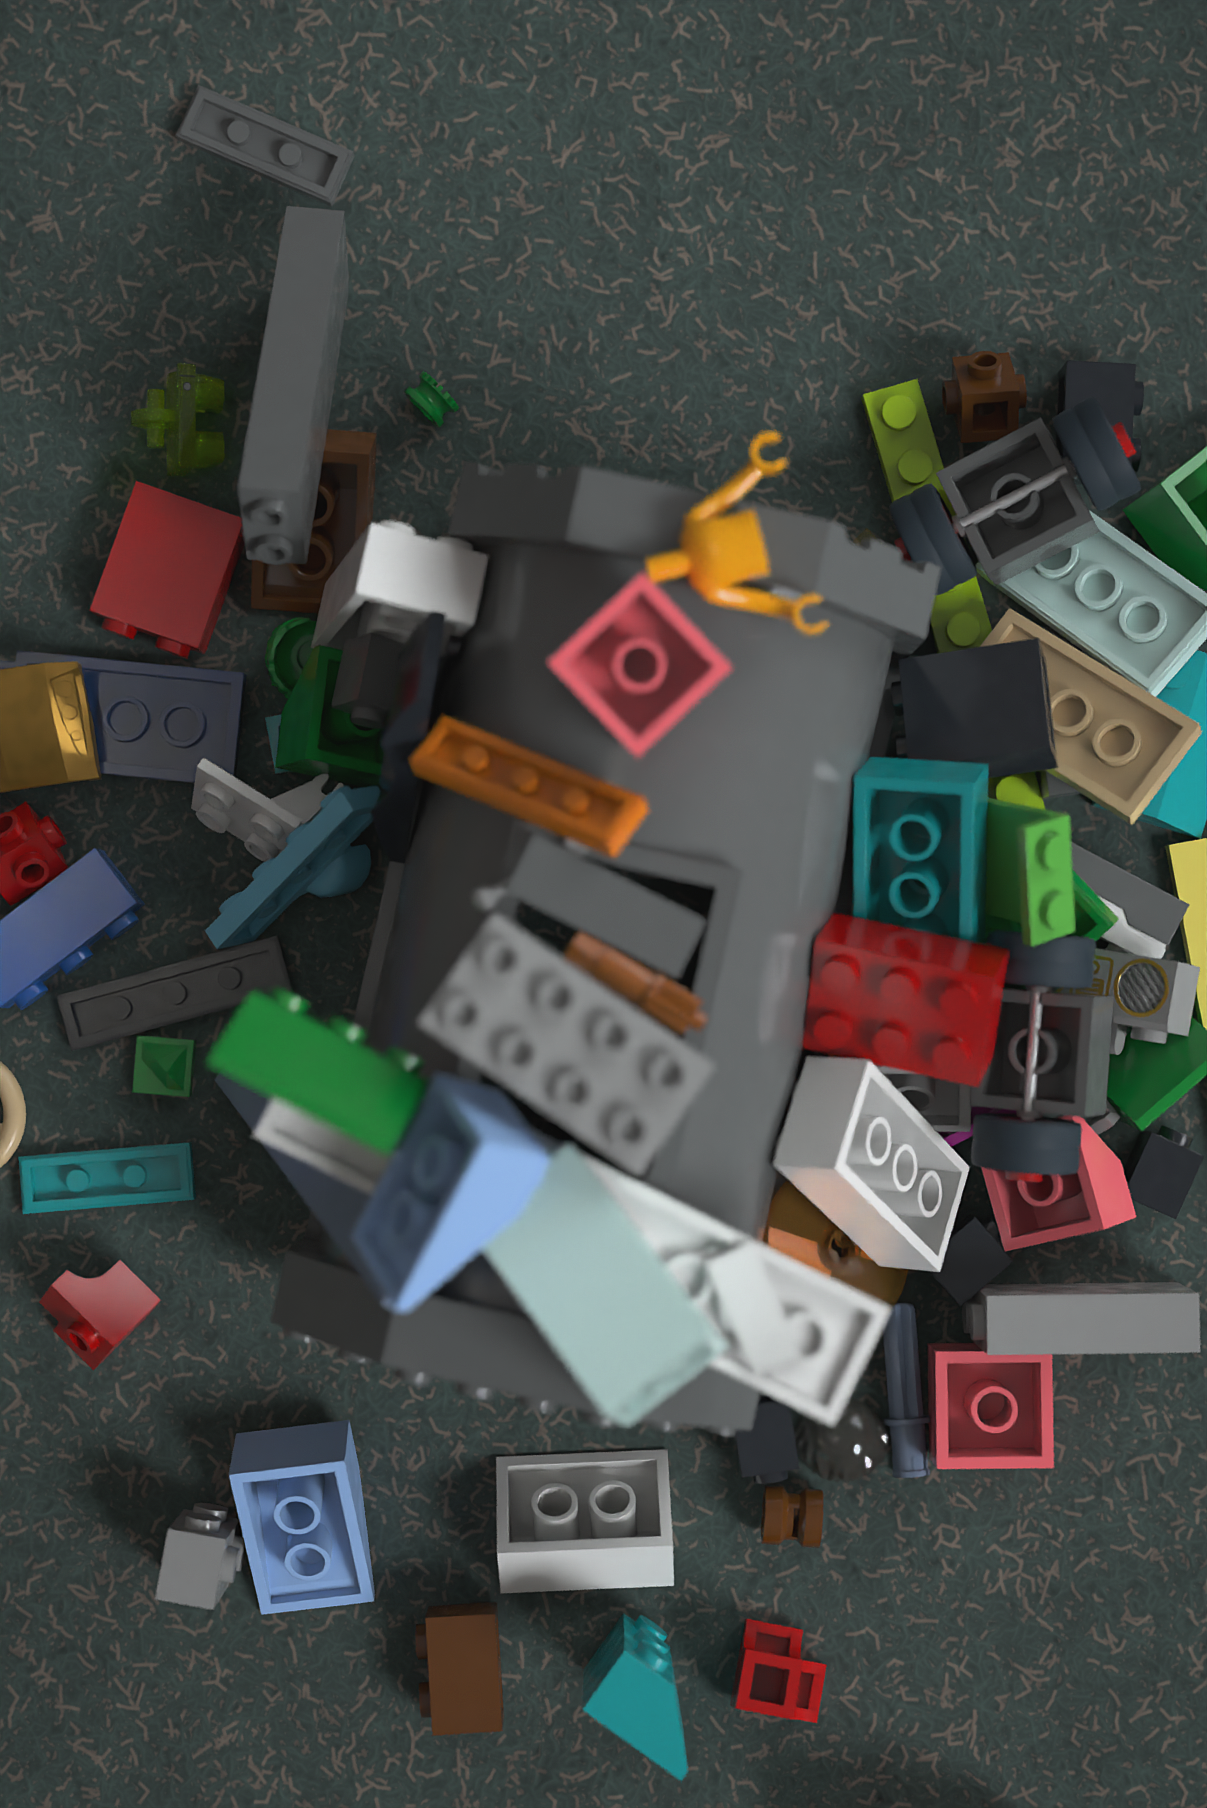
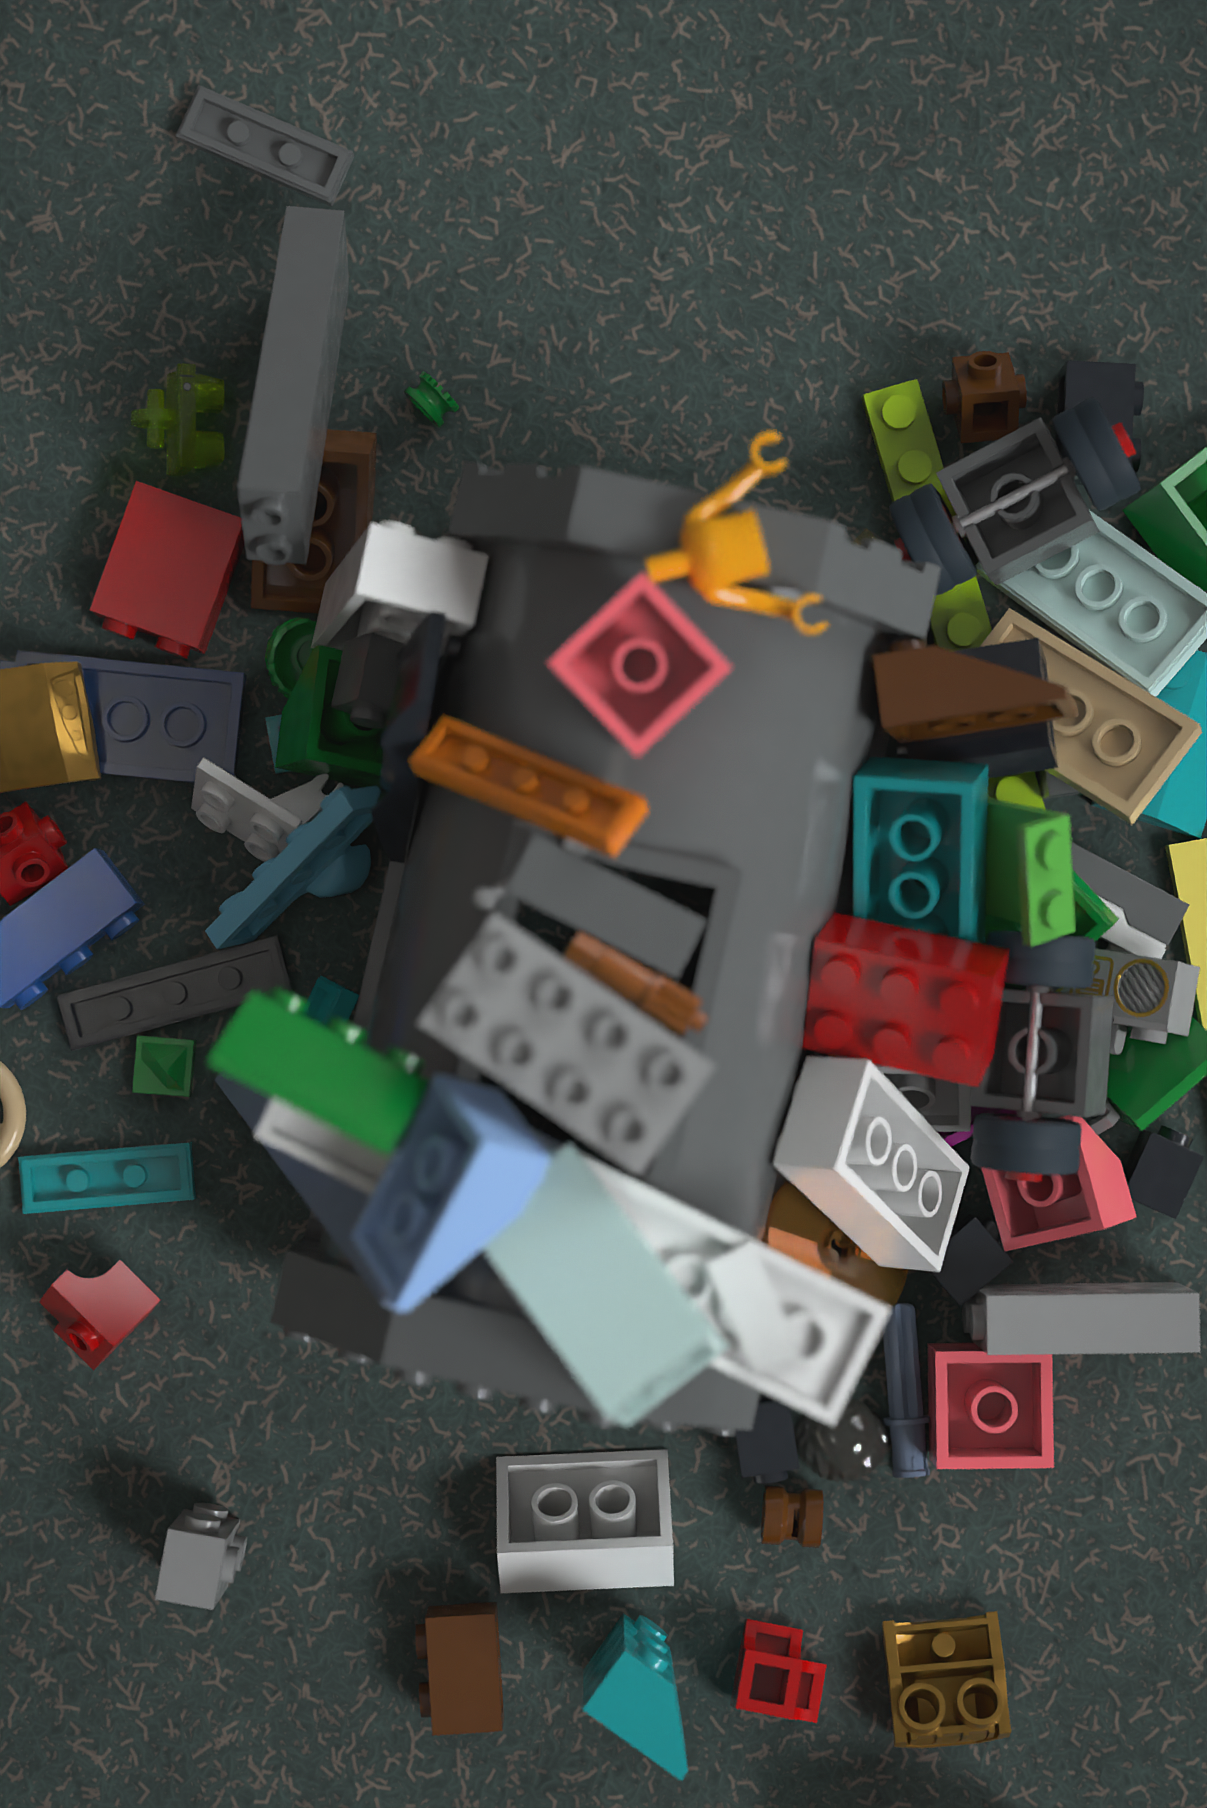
light blue slope [229,1420,375,1615] -> none
none -> teal tile [304,976,359,1025]
none -> reddish brown slope [873,639,1078,744]
none -> pearl gold slope [882,1611,1011,1749]

